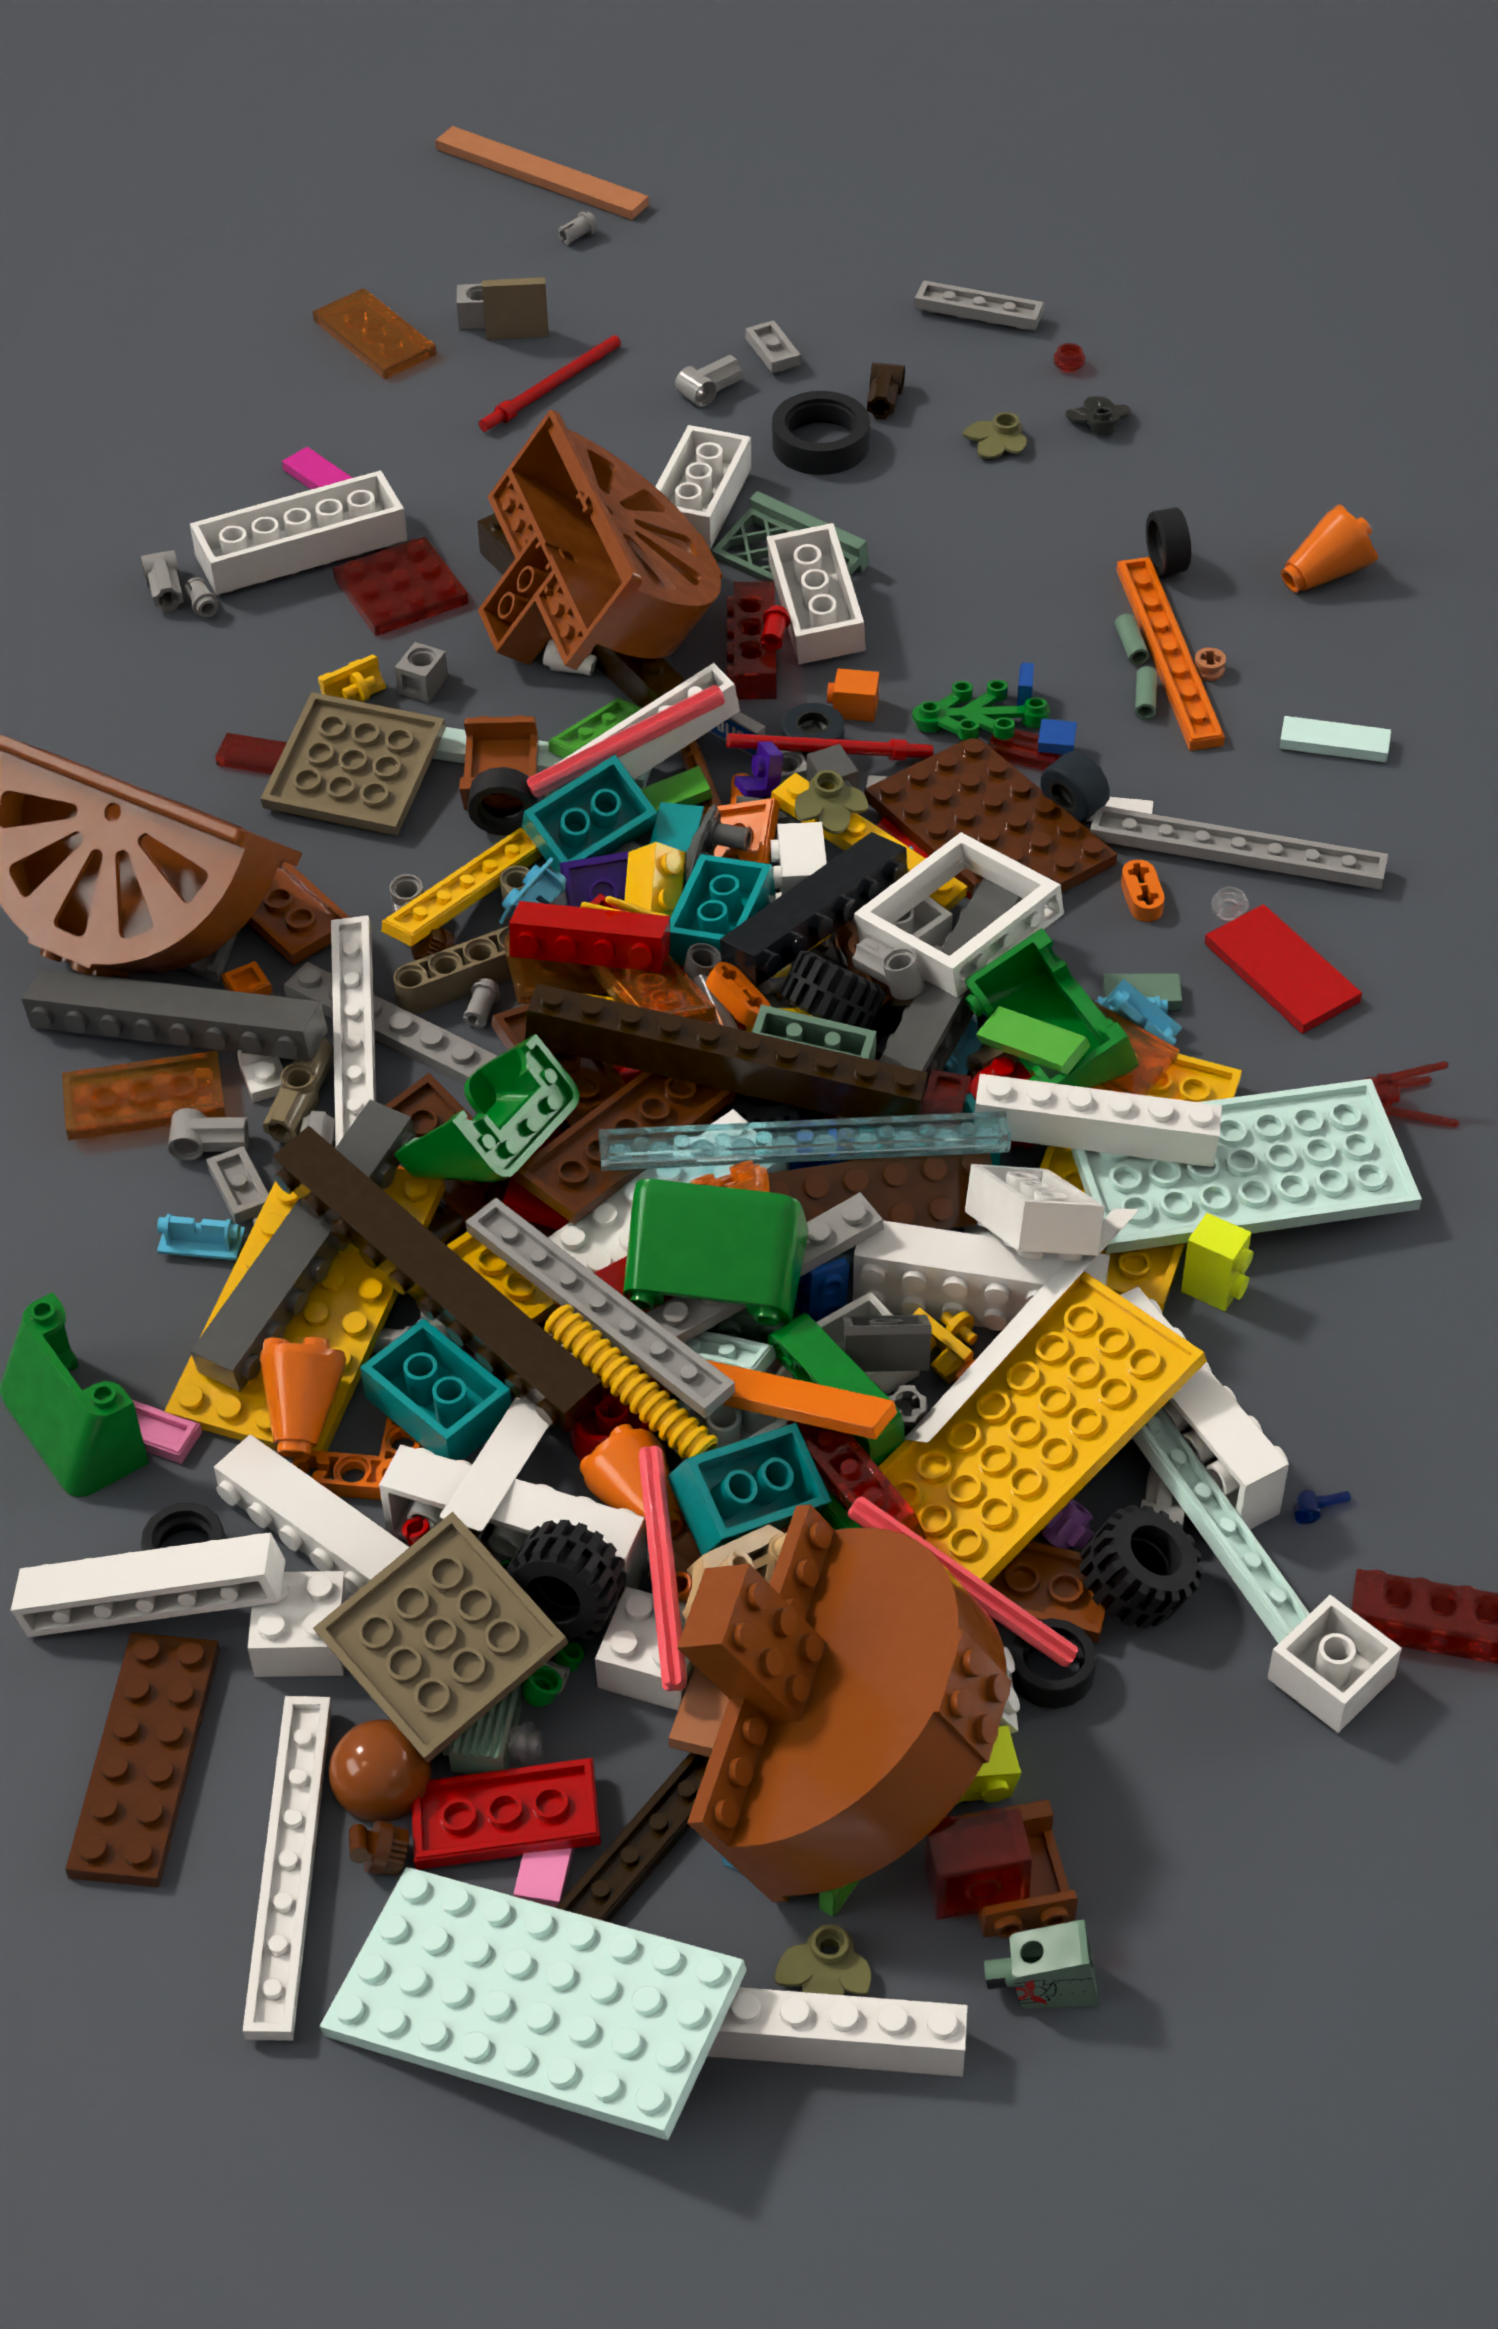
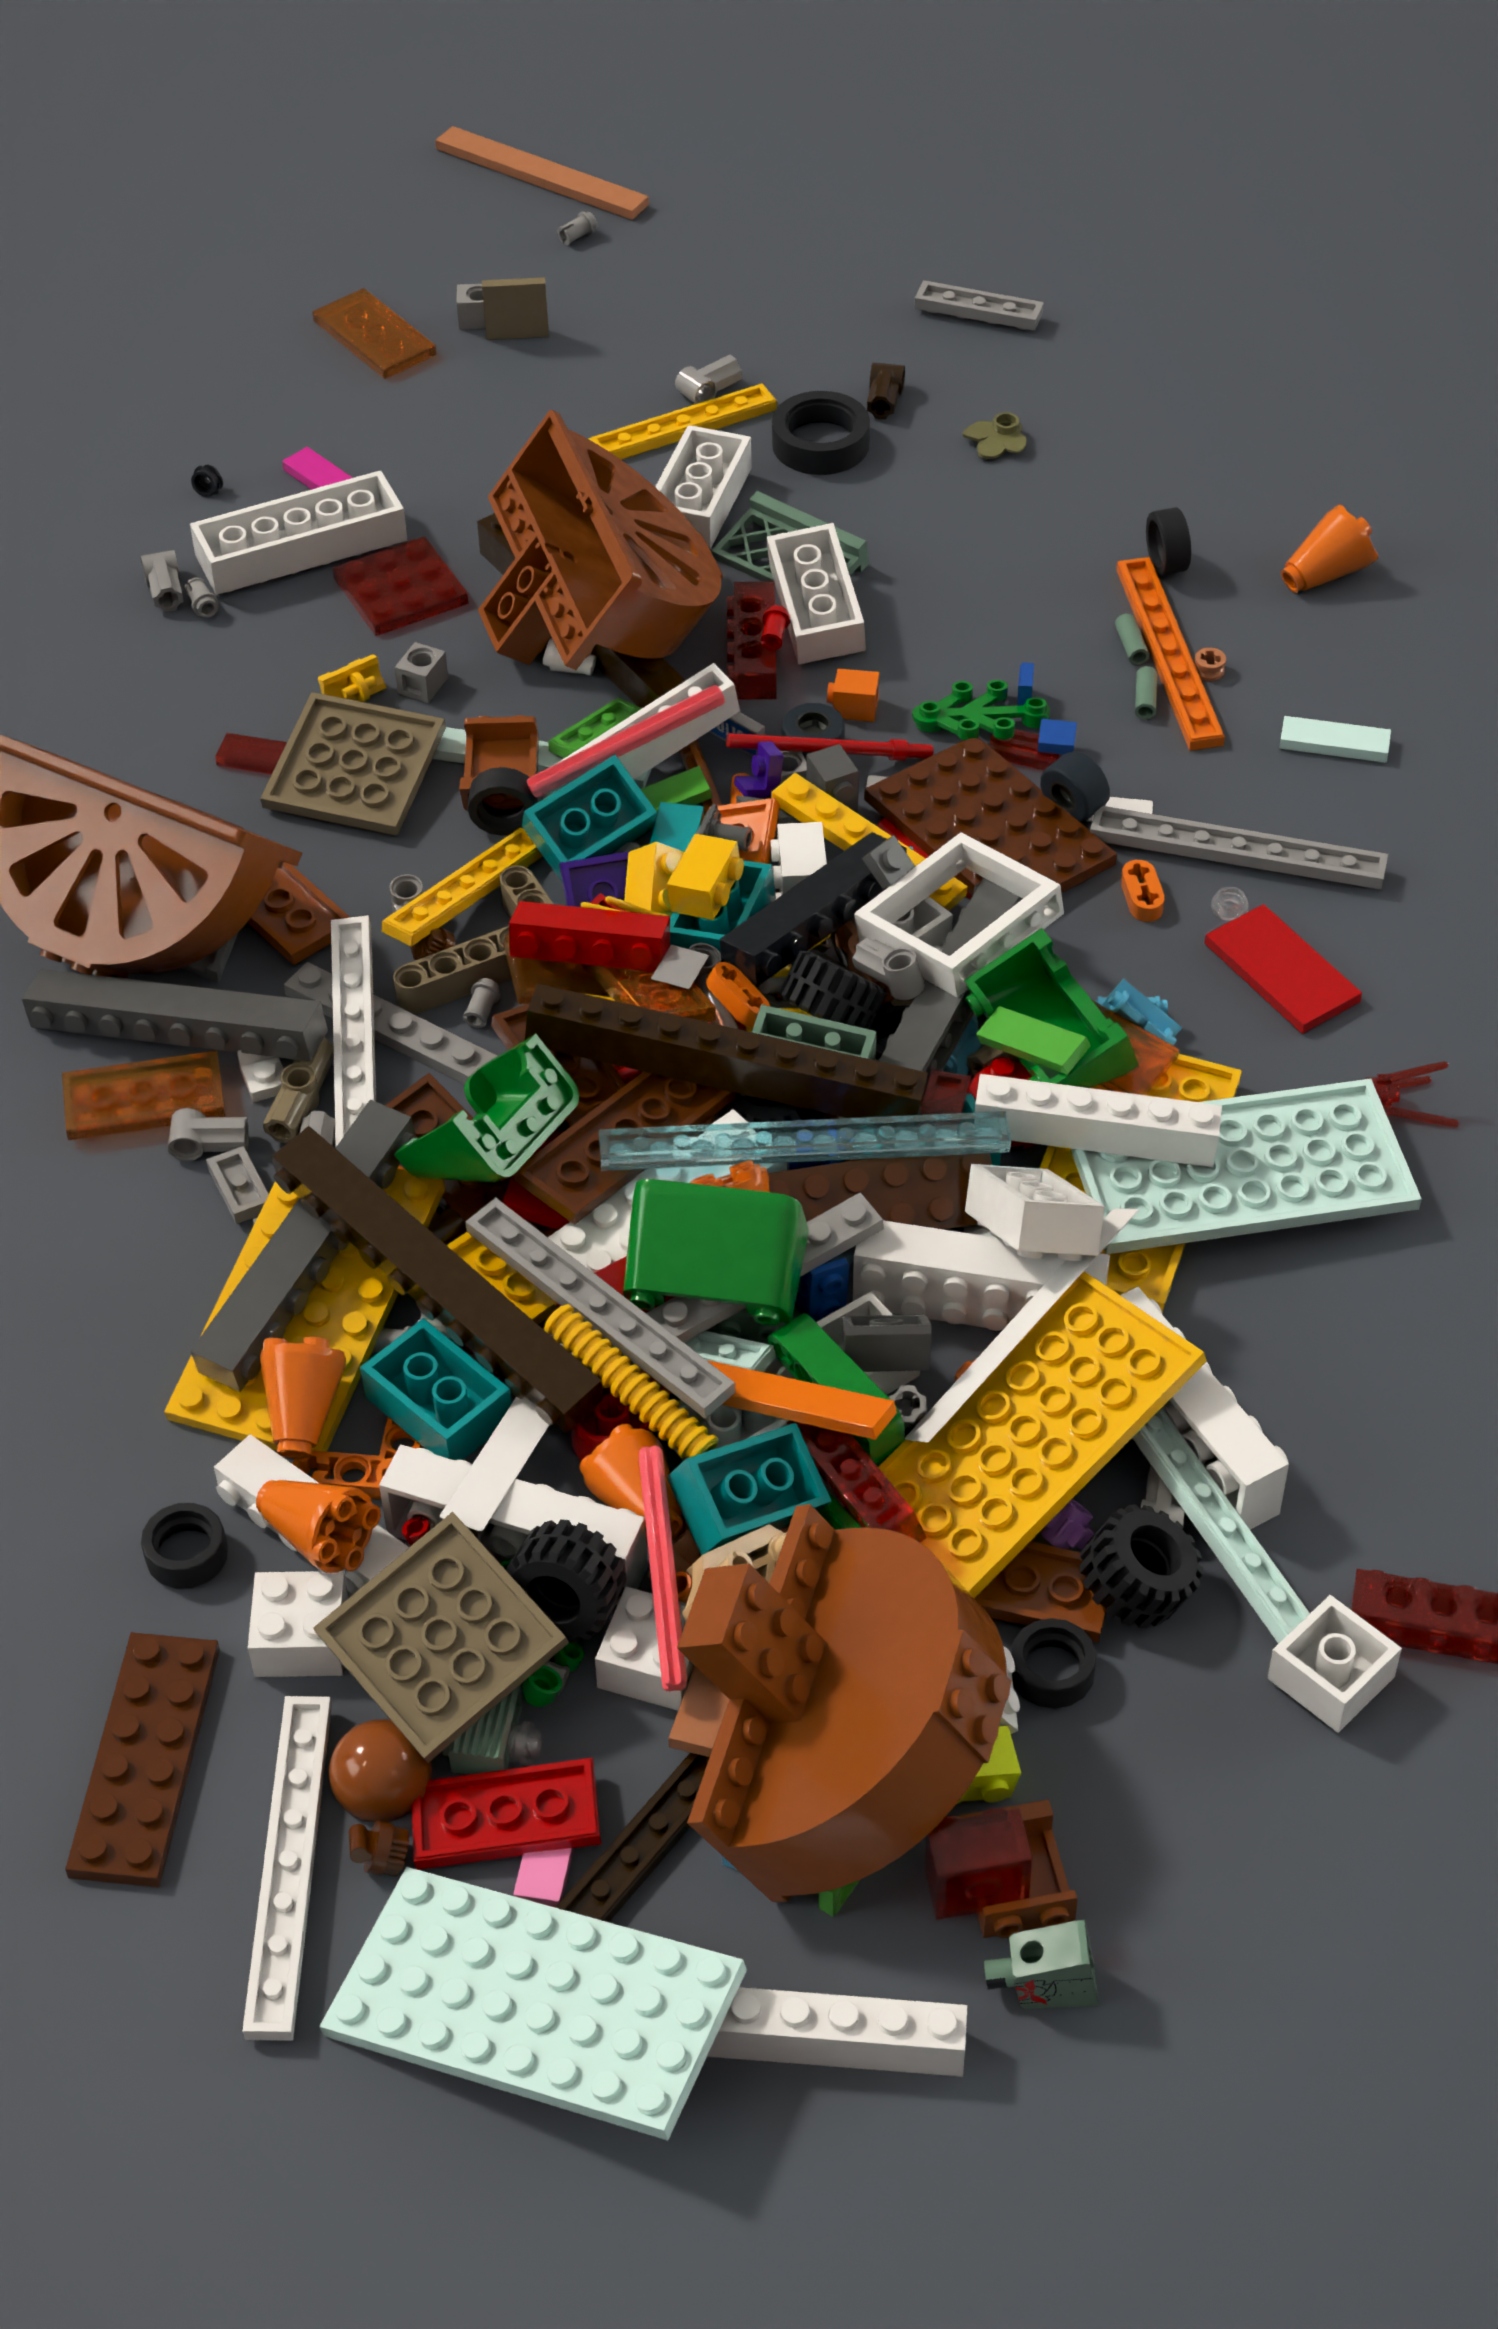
green windscreen [0,1292,149,1497] -> none
white brick [11,1532,285,1638] -> none
bright pink tile [131,1399,202,1464] -> none
medium azure hinge [157,1214,246,1261] -> none
orange tile [221,961,273,995] -> none
red bar [478,335,621,432] -> none
medium azure hinge [499,857,566,924] -> none
light grey plate [745,320,801,373] -> none
olive plate [775,1924,871,1995] -> none
olive plate [795,770,868,834] -> none
coral axle [848,1497,1079,1667] -> none
yellow hips [912,1307,978,1384] -> none
clear red plate [1053,343,1085,372] -> none
pearl dark grey plate [1066,396,1131,434] -> none
sand green tile [1102,973,1182,1010] -> none
neon yellow brick [1181,1213,1254,1311] -> none
clear blue hand [1293,1490,1351,1525] -> none
none -> black plate [191,464,223,496]
none -> orange cone [256,1480,381,1573]
none -> yellow tile [588,383,777,460]
none -> light grey sticker [651,945,709,989]
none -> yellow brick [667,834,744,920]
none -> dark grey plate [862,835,915,890]

